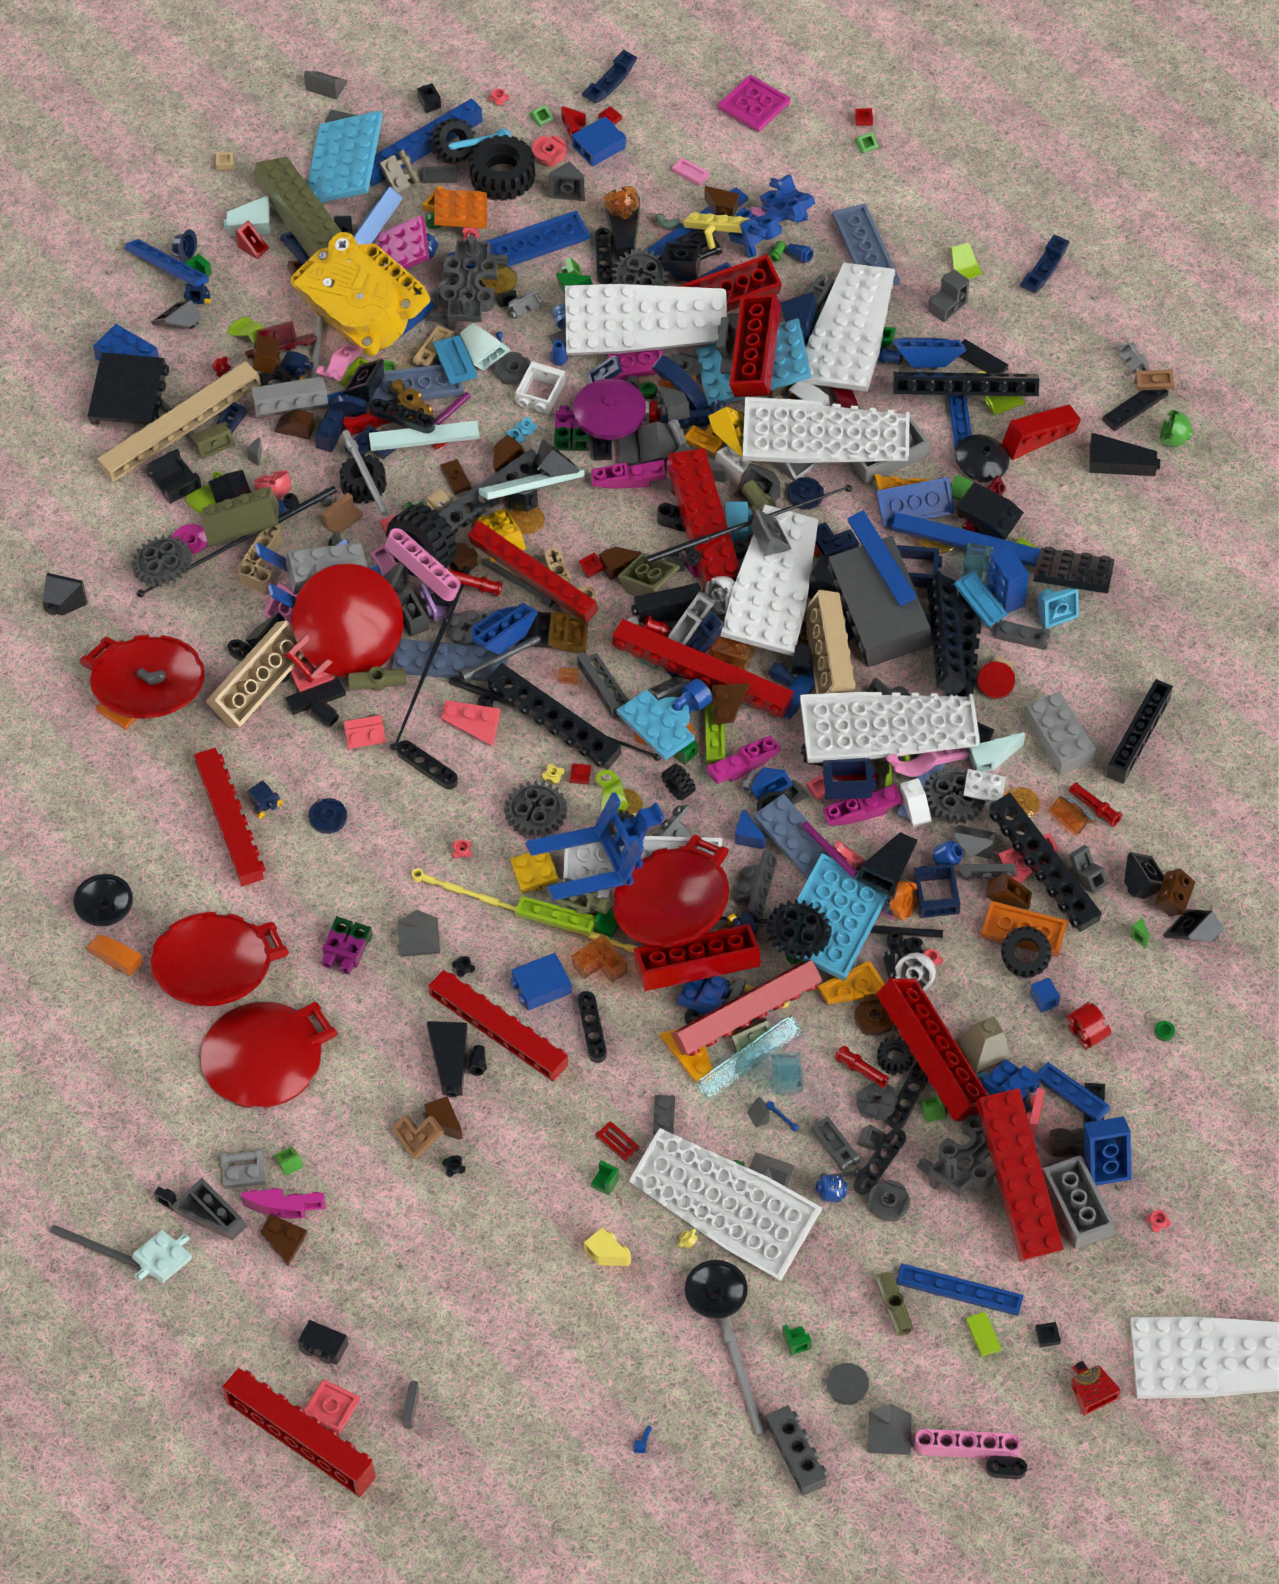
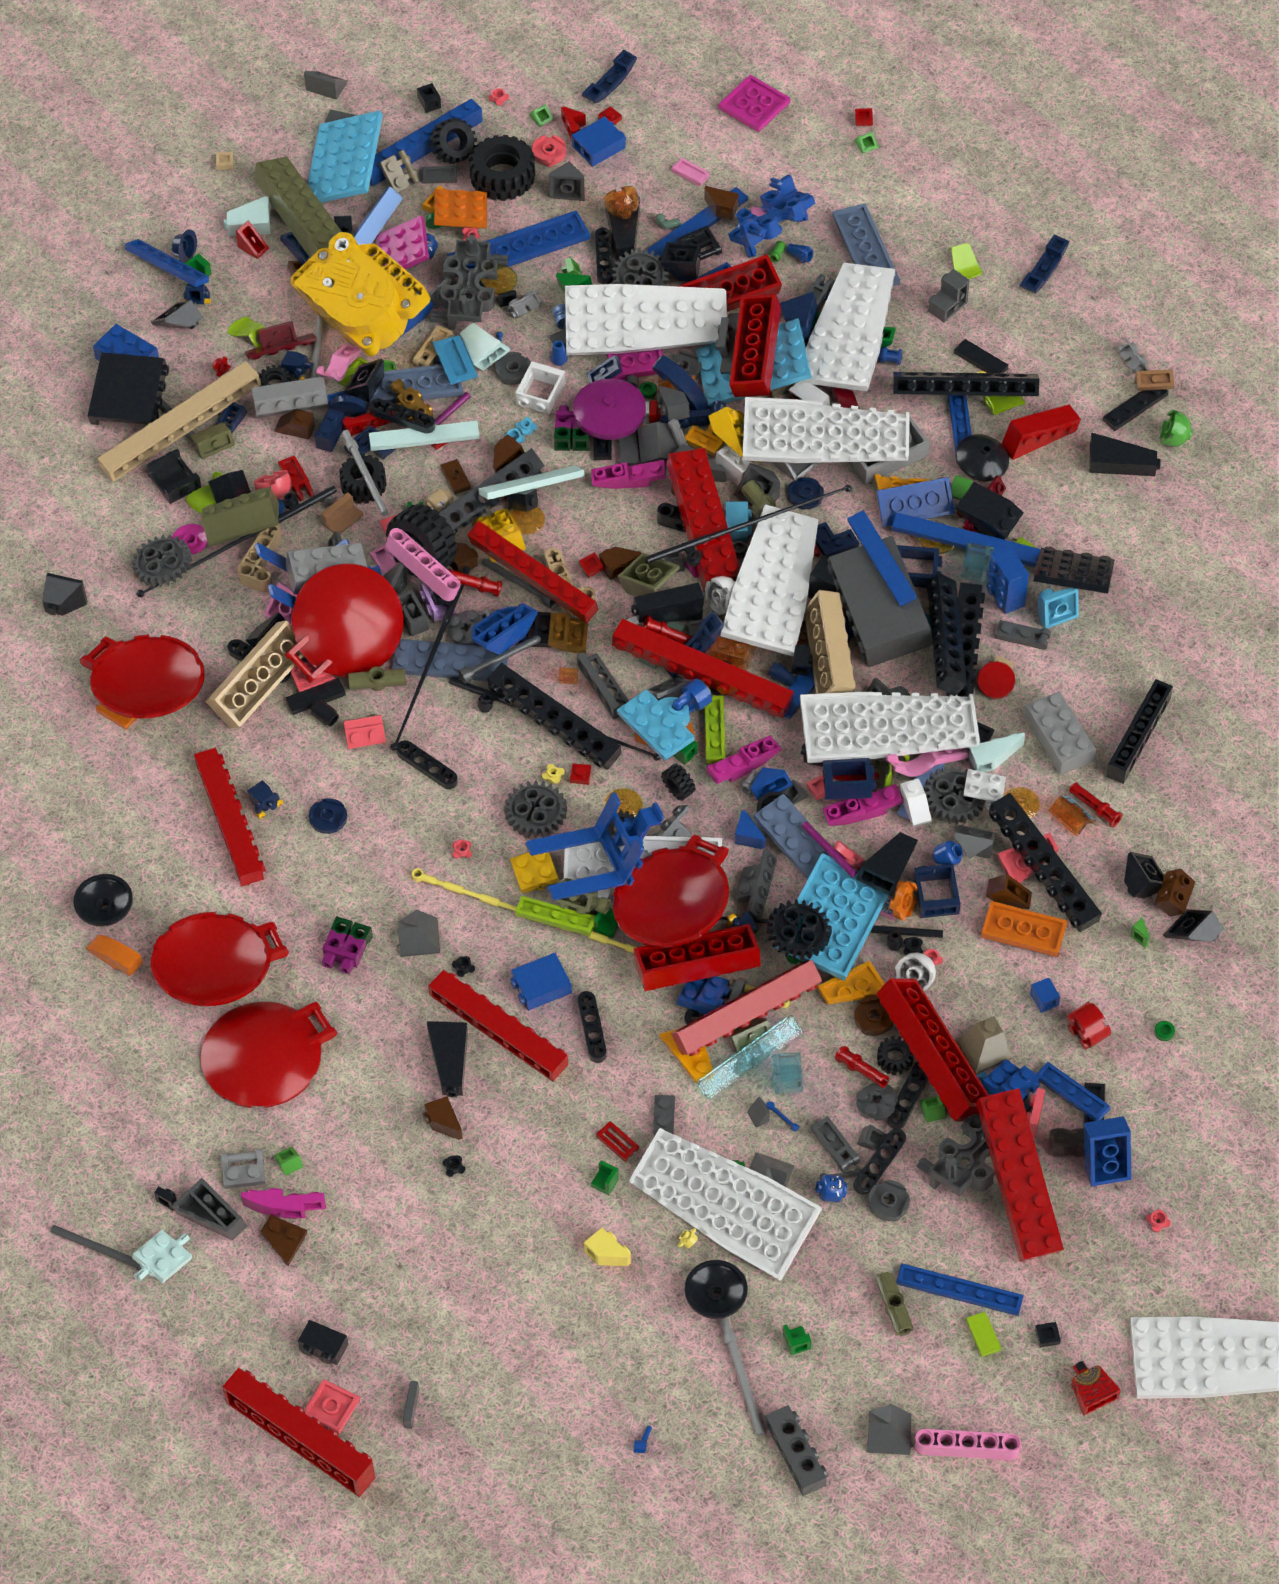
dark grey arm [137,668,166,685] -> none
dark grey slope [247,437,262,466] -> none
reddish brown brick [252,335,281,374] -> none
medium nougat plate [391,1115,444,1159] -> none
coral wing [441,700,501,747] -> none
medium azure piece [449,128,511,150] -> none
black cone [467,1045,487,1076] -> none
black slope [535,439,580,477] -> none
clear orange brick [571,934,628,983] -> none
lime piece [596,770,629,813] -> none
light grey slope [667,591,715,645] -> none
light yellow plate [683,212,750,249] -> none
reddish brown wing [712,683,750,725] -> none
dark grey slope [751,510,792,556] -> none
dark grey tile [827,1363,869,1405] -> none
black cone [883,950,902,980] -> none
blue wedge [893,338,966,369] -> none
dark azure piece [954,570,1008,628] -> none
dark grey plate [960,864,1018,881] -> none
black beam [986,1456,1027,1479] -> none
black tyre [1001,926,1052,978] -> none
light grey brick [1042,1155,1115,1249] -> none
dark grey brick [1069,845,1109,894] -> none
none -> red hinge [278,455,314,501]

